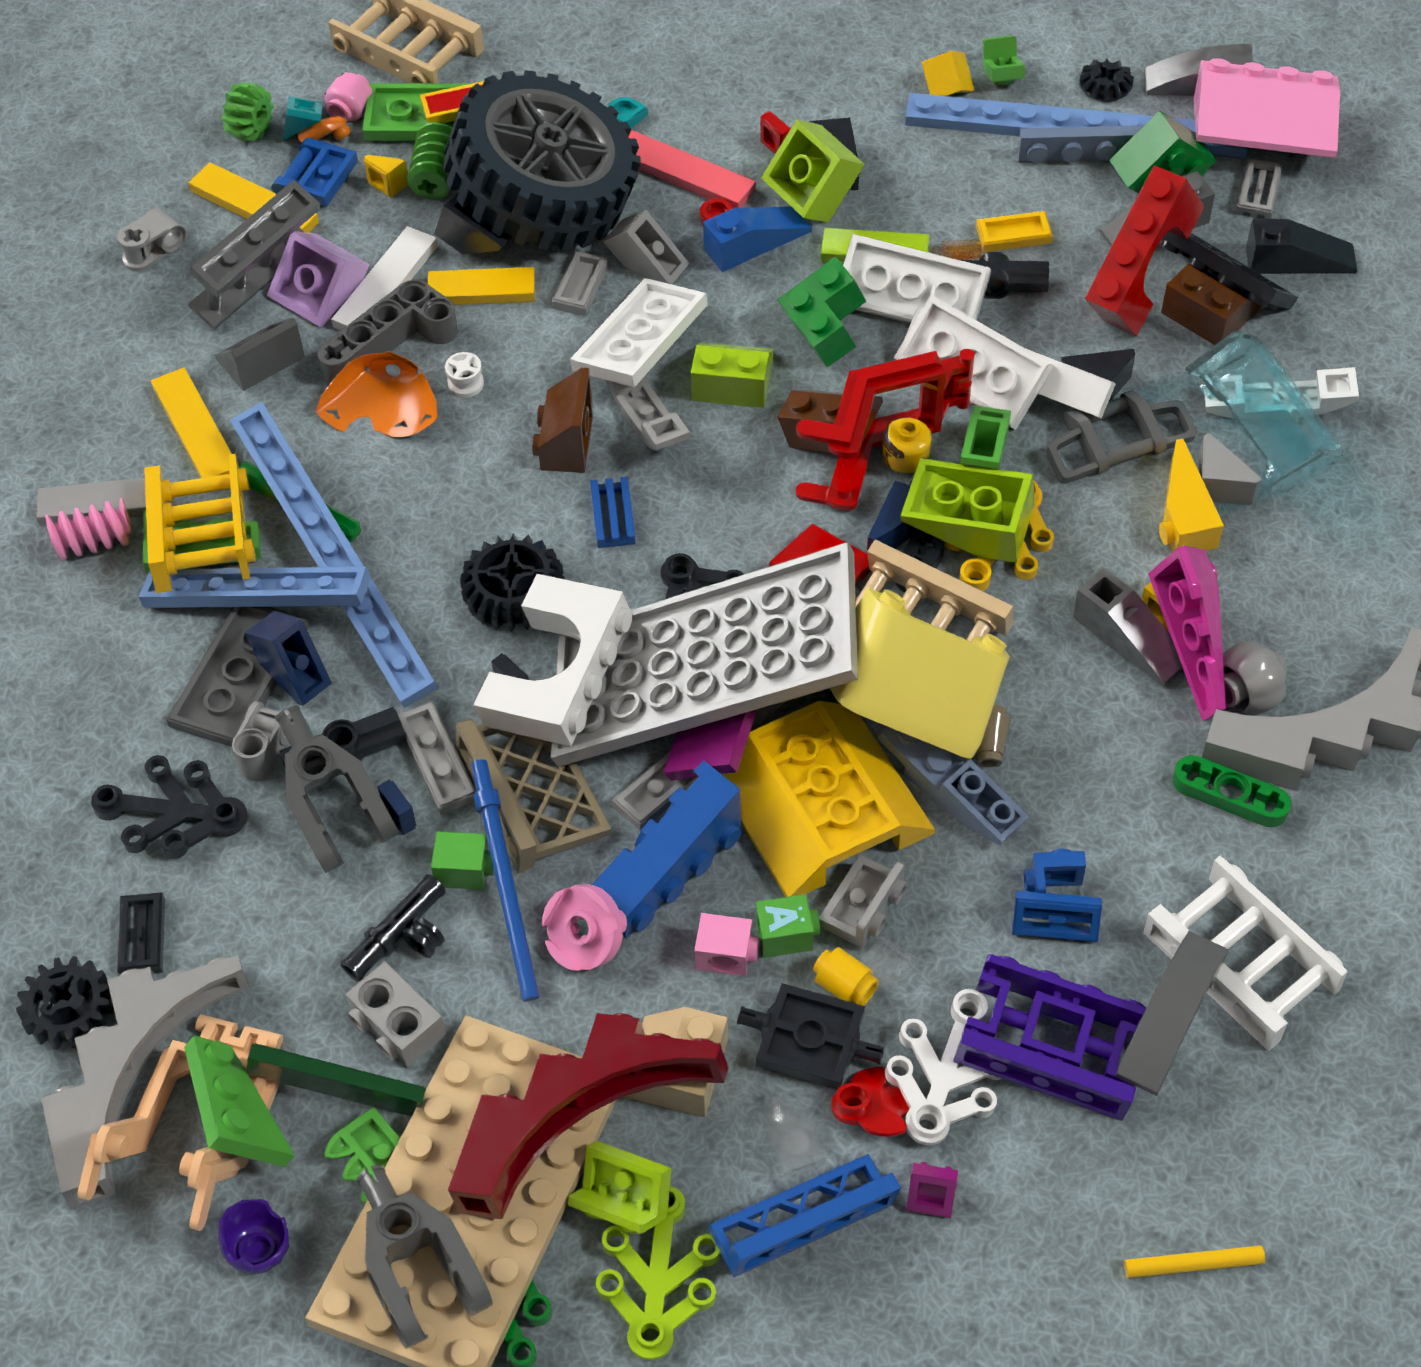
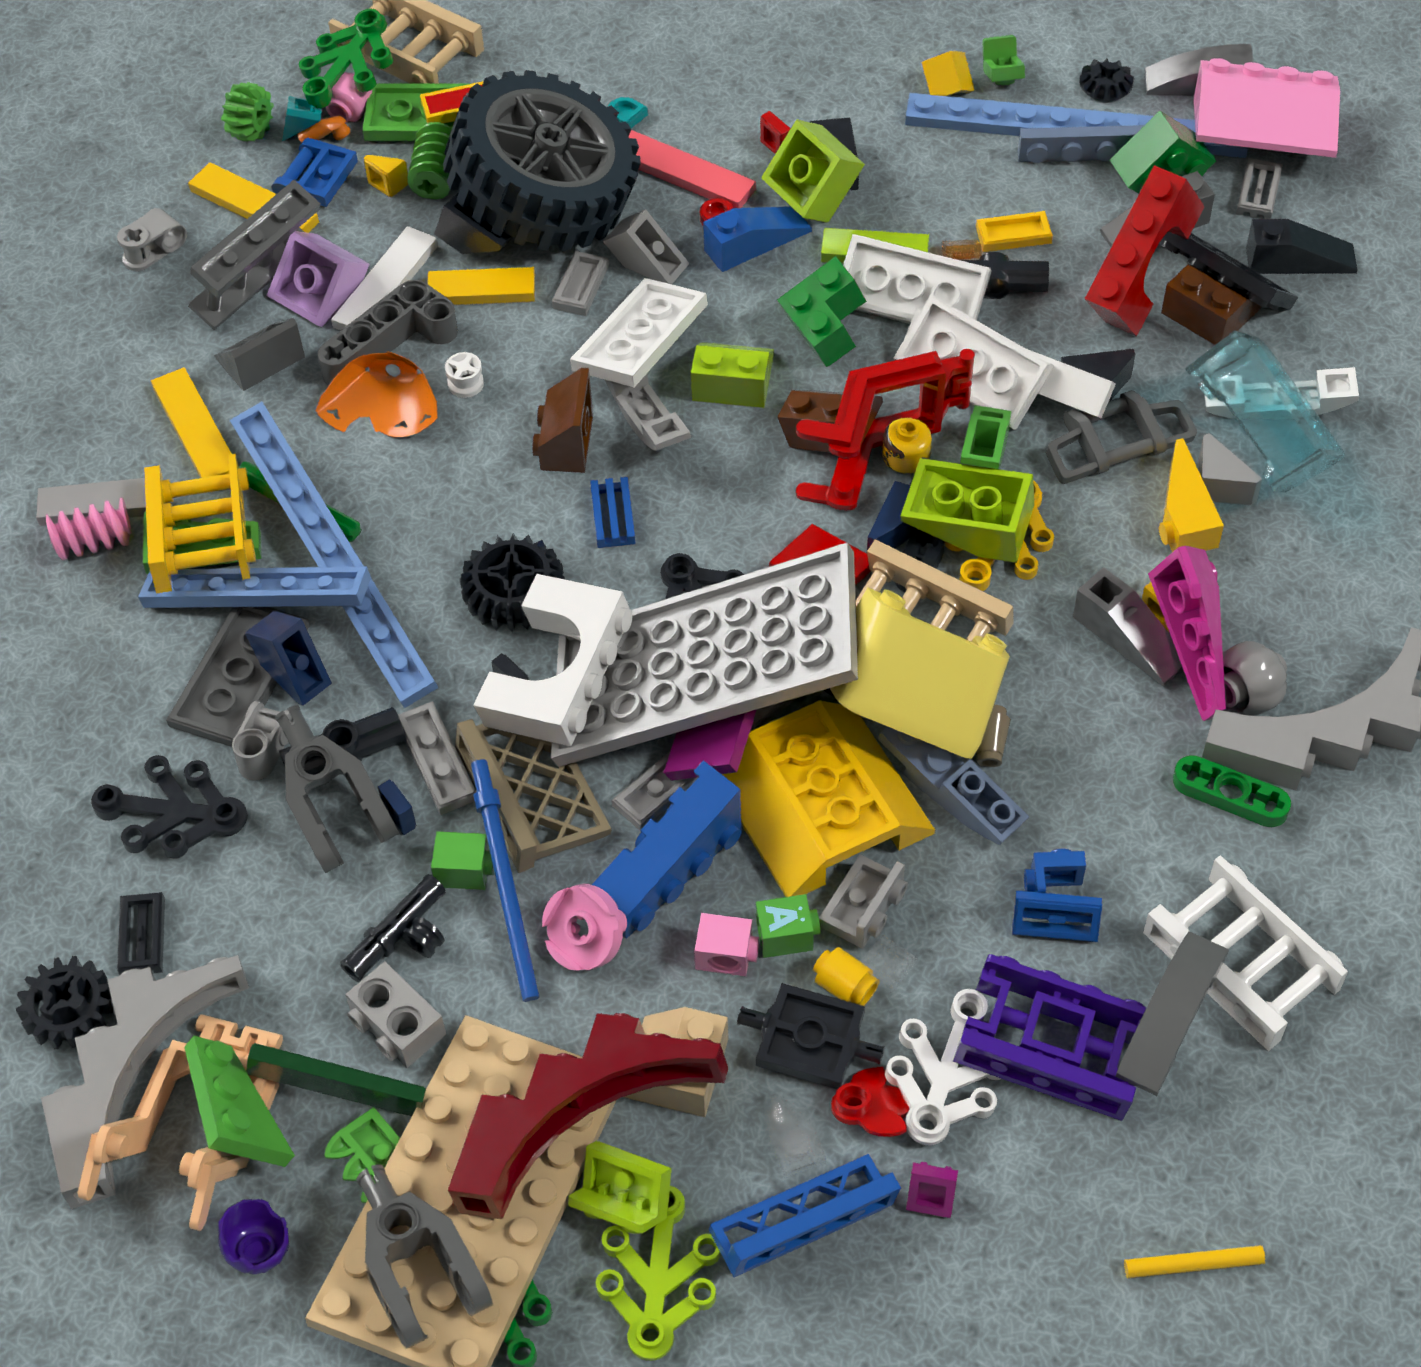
none -> green plant [298,9,393,108]

